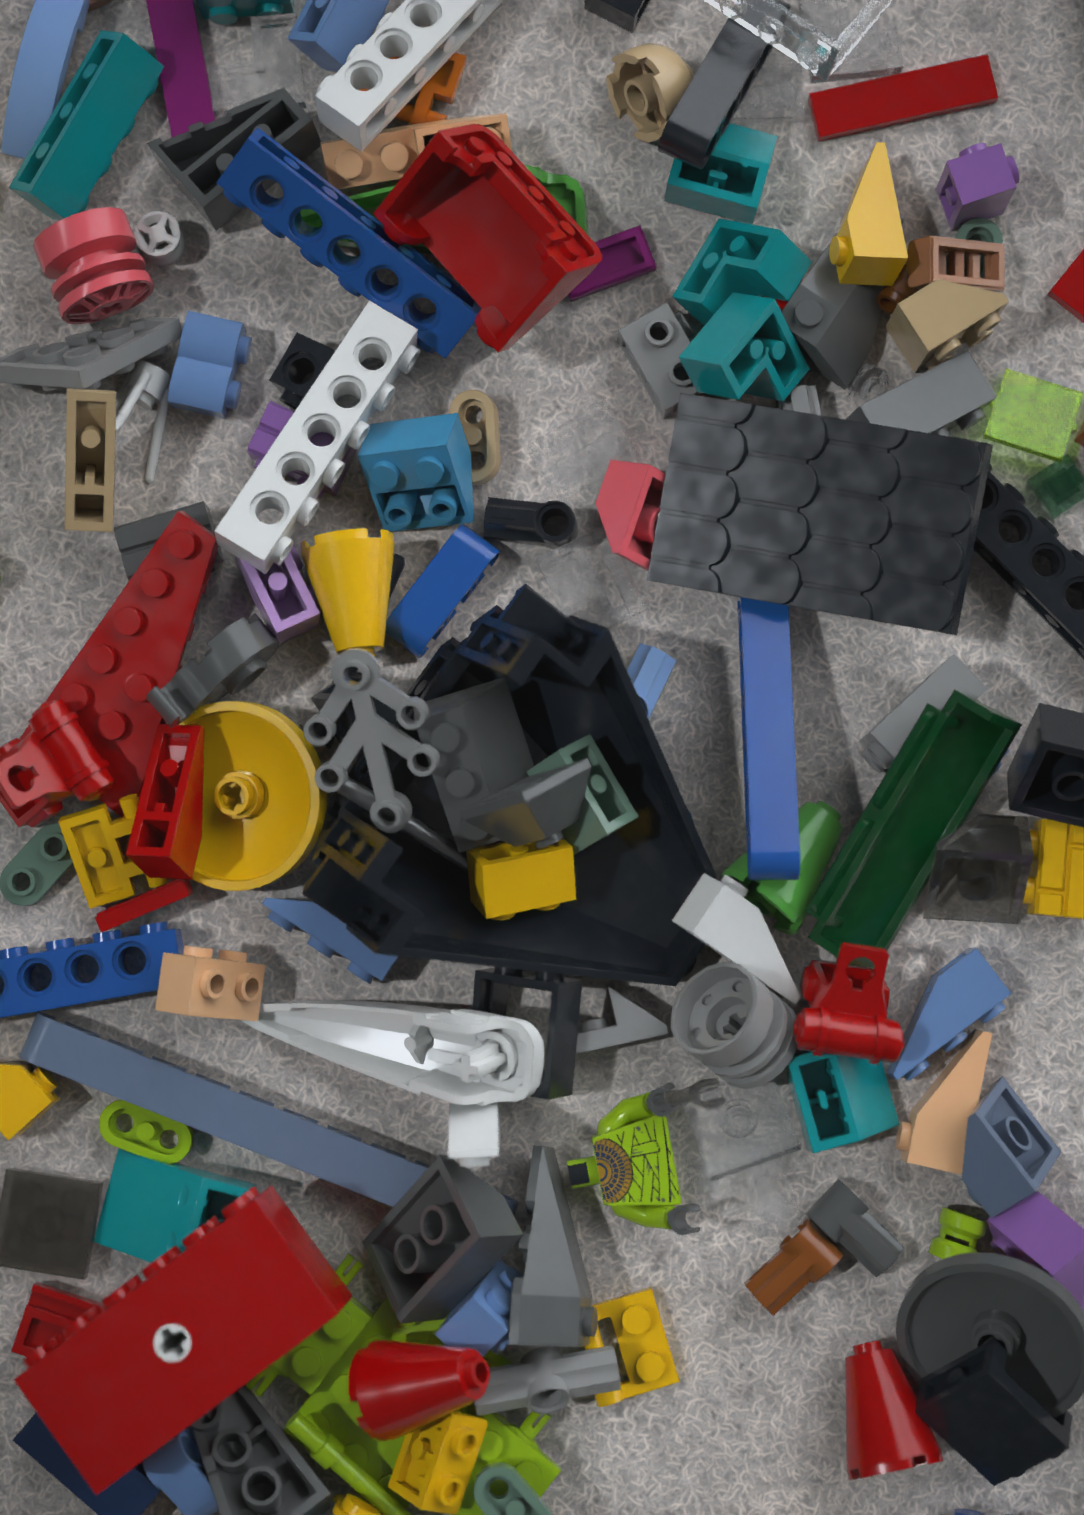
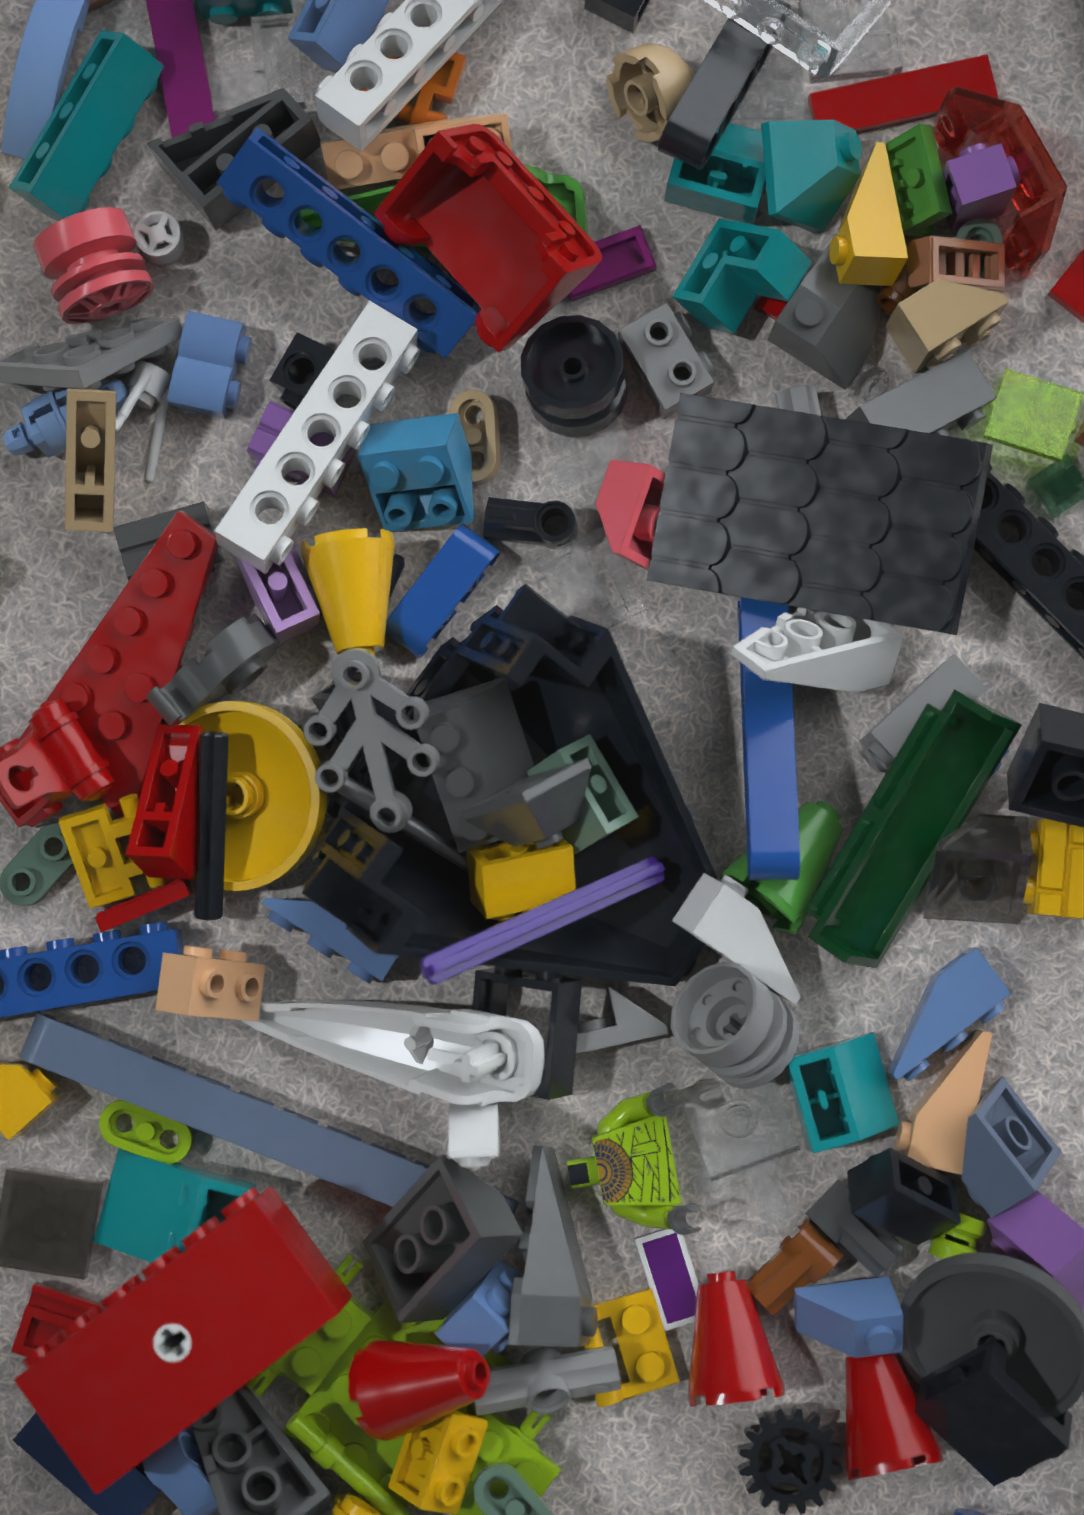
light blue piece [627,643,677,720] -> none
teal brick [679,292,809,401] -> none
red piece [793,943,905,1065] -> none
none -> light blue piece [3,380,128,458]
none -> black axle [194,731,228,921]
none -> dark purple axle [420,857,665,985]
none -> black wheel [520,315,627,437]
none -> dark purple tile [634,1229,699,1331]
none -> red cone [688,1271,785,1407]
none -> white wedge [731,607,904,693]
none -> black gear [737,1404,843,1515]
none -> teal slope [761,120,862,233]
none -> medium blue slope [794,1276,903,1358]
none -> black brick [847,1147,961,1245]
none -> bright green bracket [886,124,952,237]
none -> clear red slope [933,87,1068,279]

